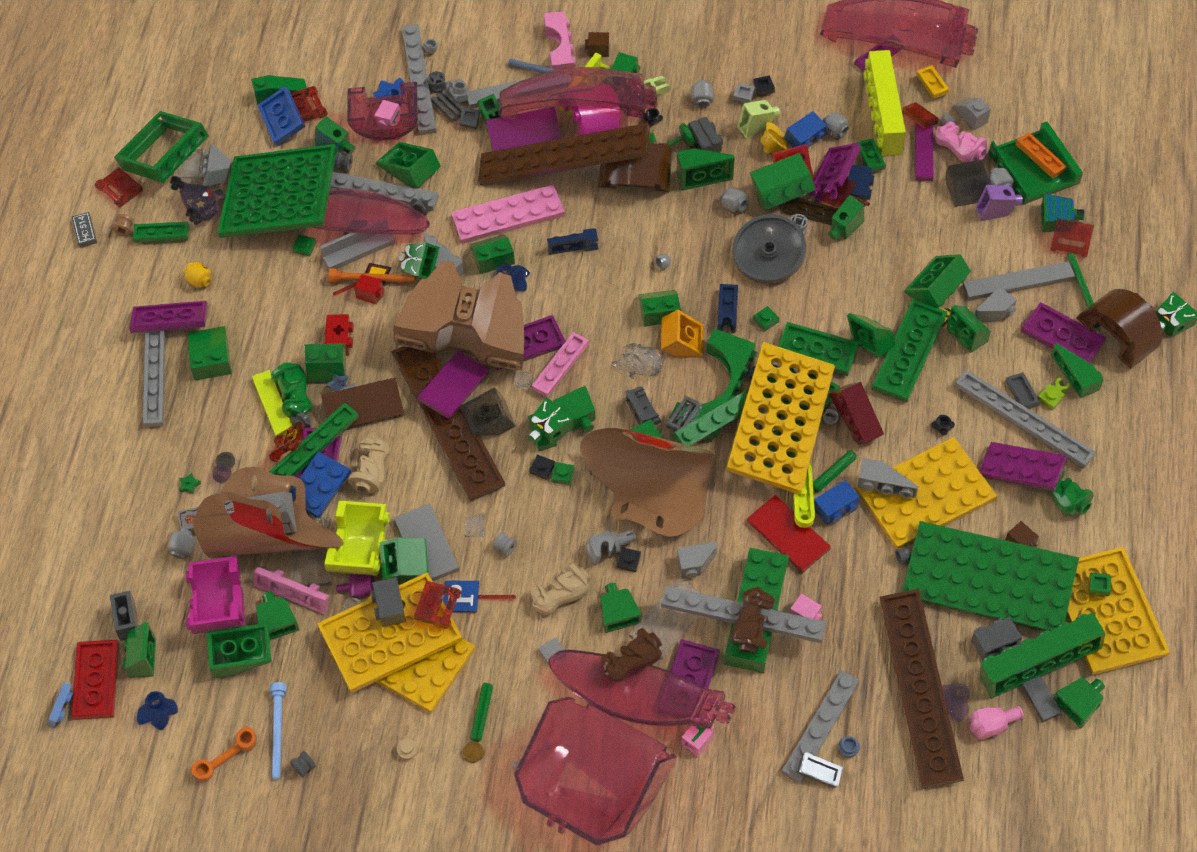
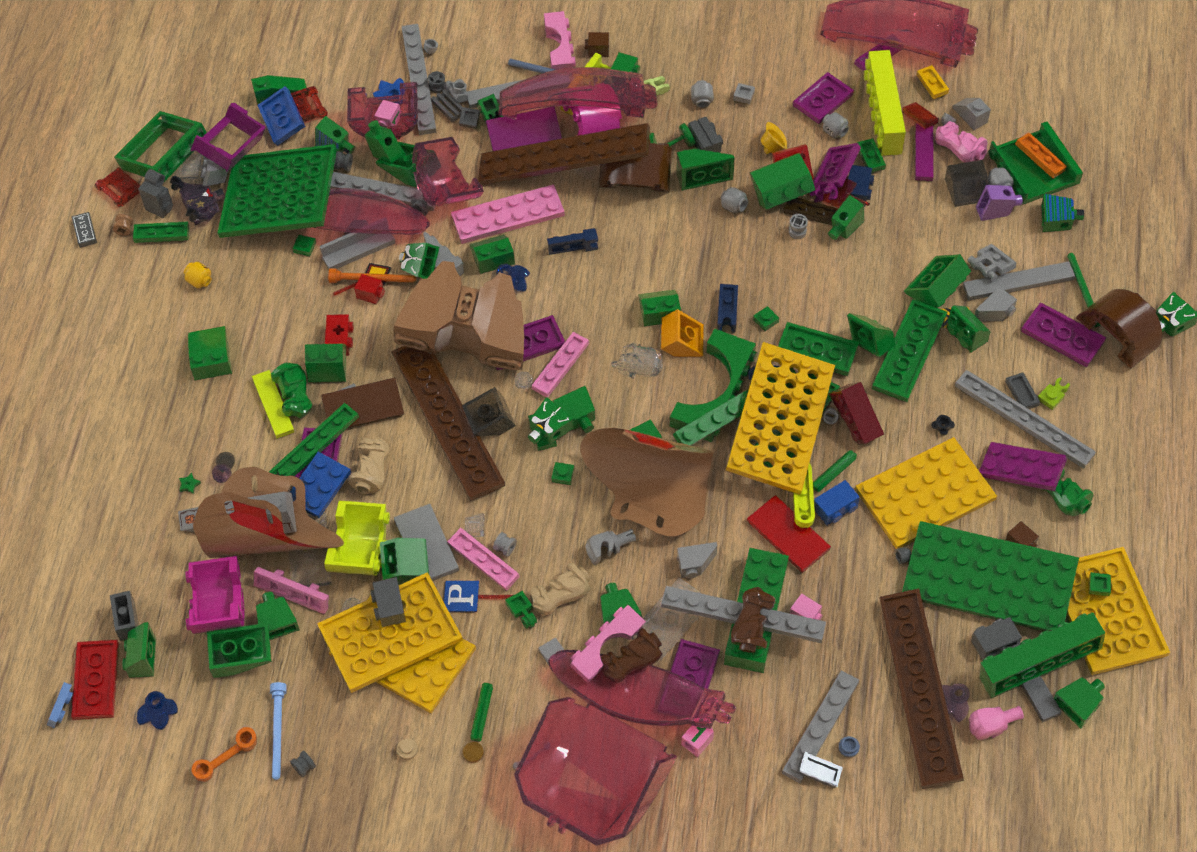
magenta tile [129,301,208,333] -> none
light grey plate [143,330,166,428] -> none
light grey head [167,528,196,559] -> none
clear red plate [269,421,305,462] -> none
dark grey plate [290,413,311,432] -> none
sand blue piece [327,373,348,392] -> none
magenta piece [336,574,375,600] -> none
clear red plate [414,581,462,629] -> none
magenta tile [417,351,489,419] -> none
black plate [529,454,555,480] -> none
black plate [617,547,641,572] -> none
dark grey hinge [626,386,661,425] -> none
black plate [642,108,663,126] -> none
light grey hinge [655,254,671,270] -> none
flat silver tile [666,396,702,432] -> none
dark grey dish [733,214,806,283] -> none
yellowish green torso [737,100,780,139] -> none
black plate [753,75,775,96] -> none
blue brick [784,111,827,148] -> none
light grey slope [858,458,919,498] -> none
clear red plate [1050,218,1094,257] -> none
green slope [1051,343,1103,398] -> none
none -> dark grey hinge [138,169,173,218]
none -> magenta piece [190,103,266,172]
none -> green torso [365,120,405,163]
none -> clear pink cylinder [412,137,484,207]
none -> bright pink plate [447,527,520,591]
none -> green plate [505,591,537,629]
none -> bright pink arch [570,605,646,683]
none -> magenta plate [793,72,854,124]
none -> light grey plate [967,244,1016,281]

